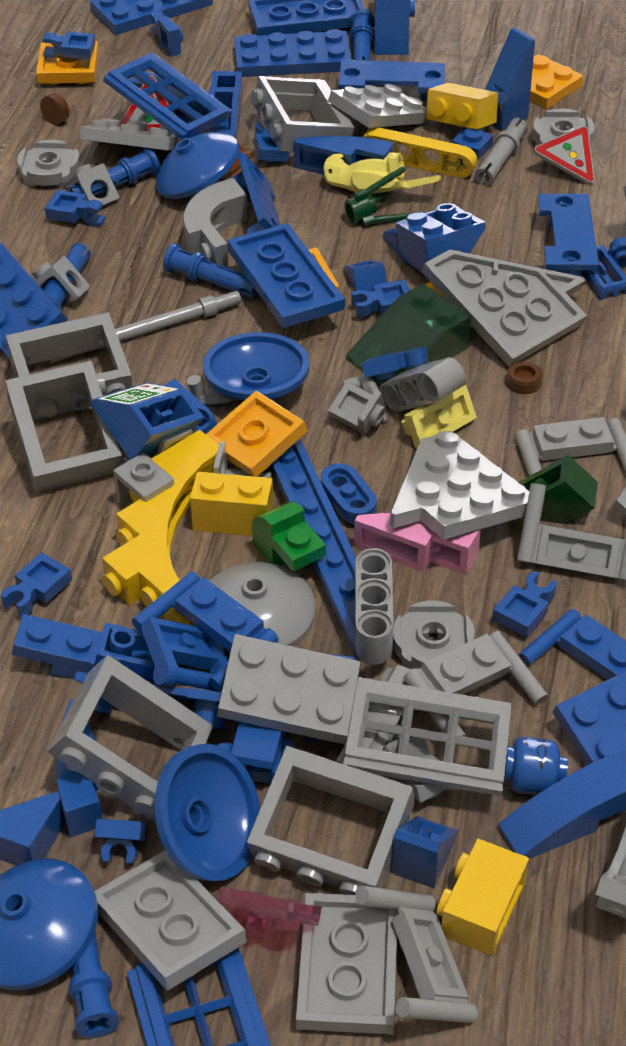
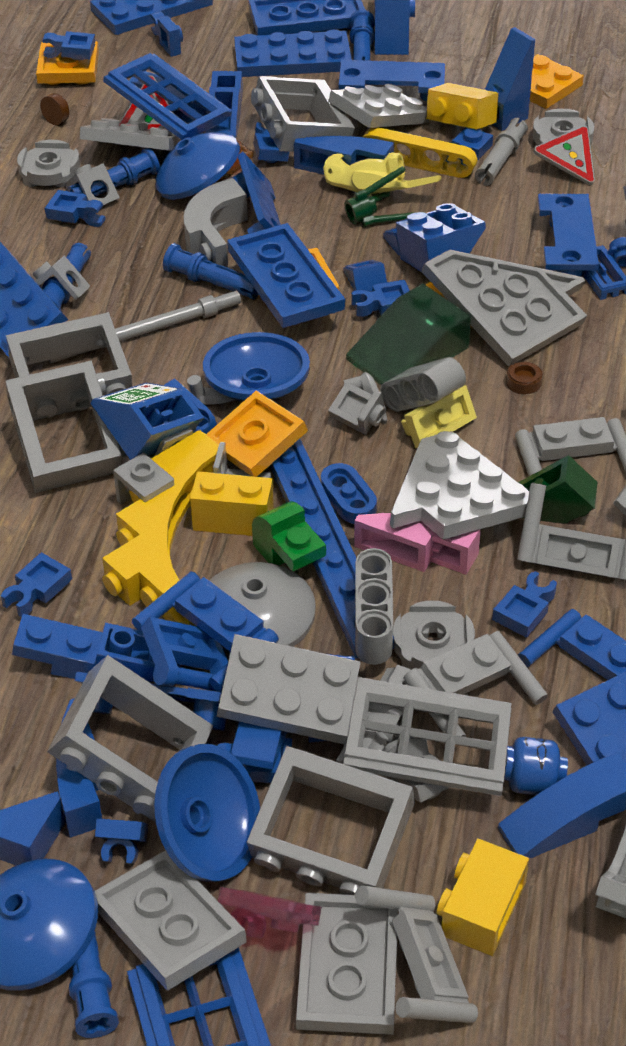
blue plate [362,346,428,381] -> none
blue slope [392,816,459,889] -> none

